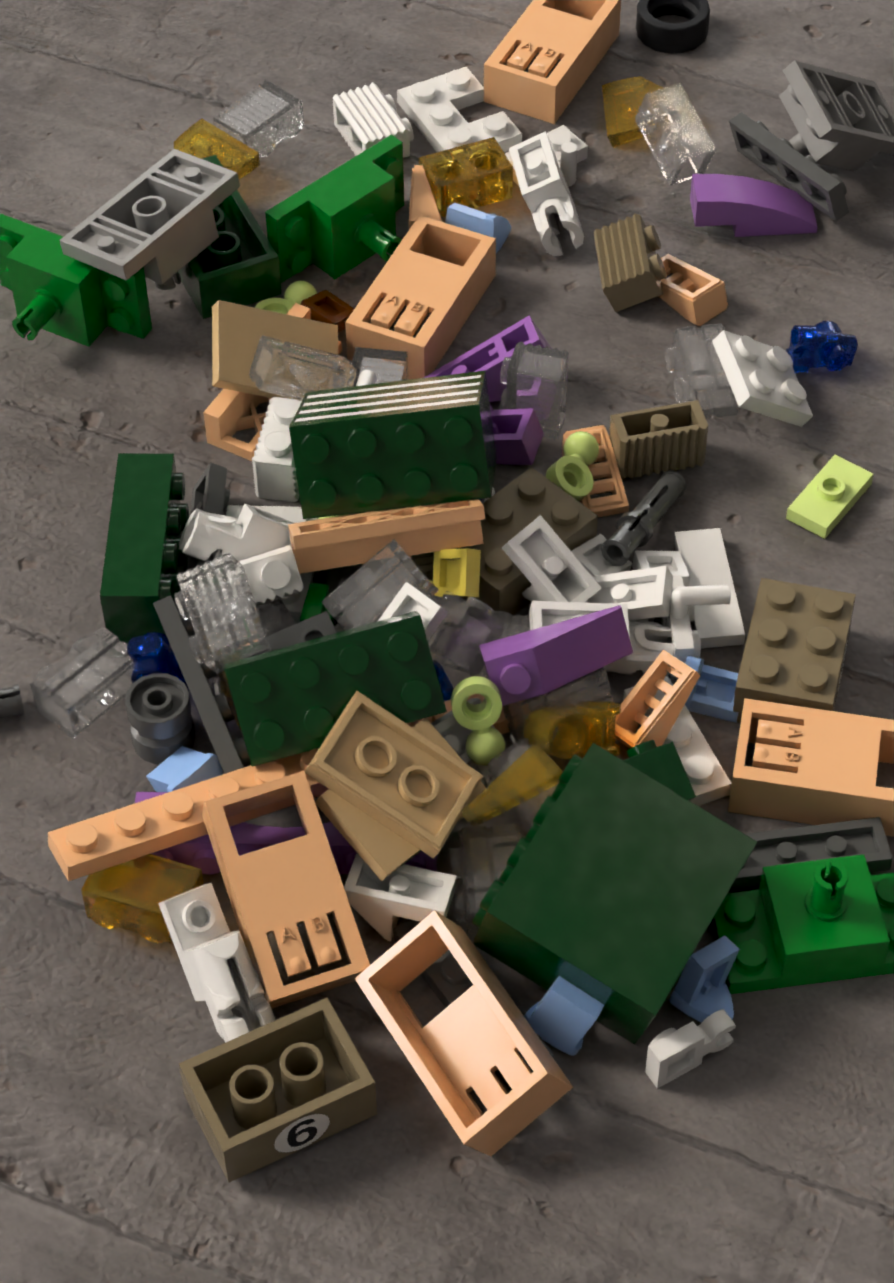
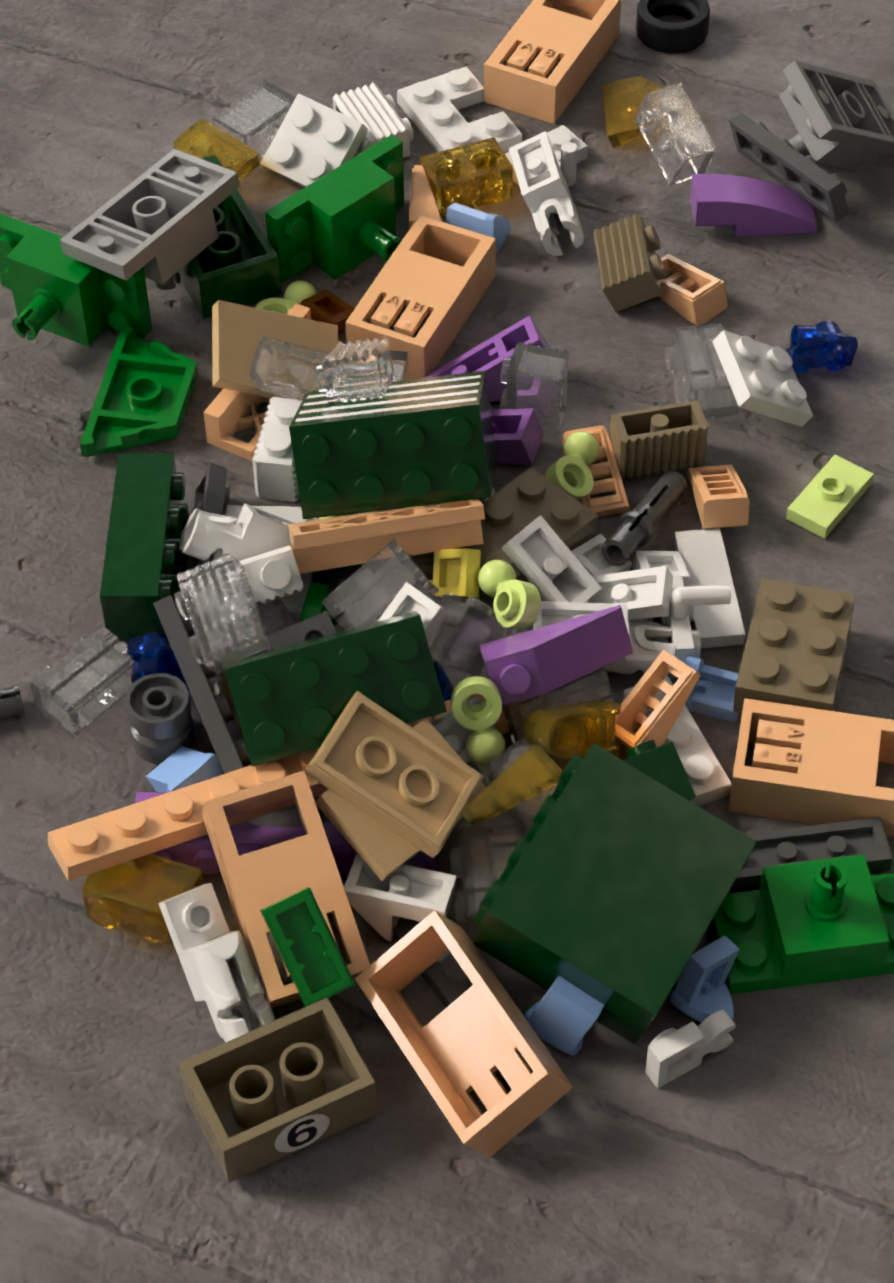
none -> green wing [80,325,198,457]
none -> white plate [260,93,368,188]
none -> green plate [260,886,355,1007]
none -> clear brick [316,336,394,404]
none -> yellowish green plate [478,560,541,630]
none -> light nougat slope [688,464,750,529]

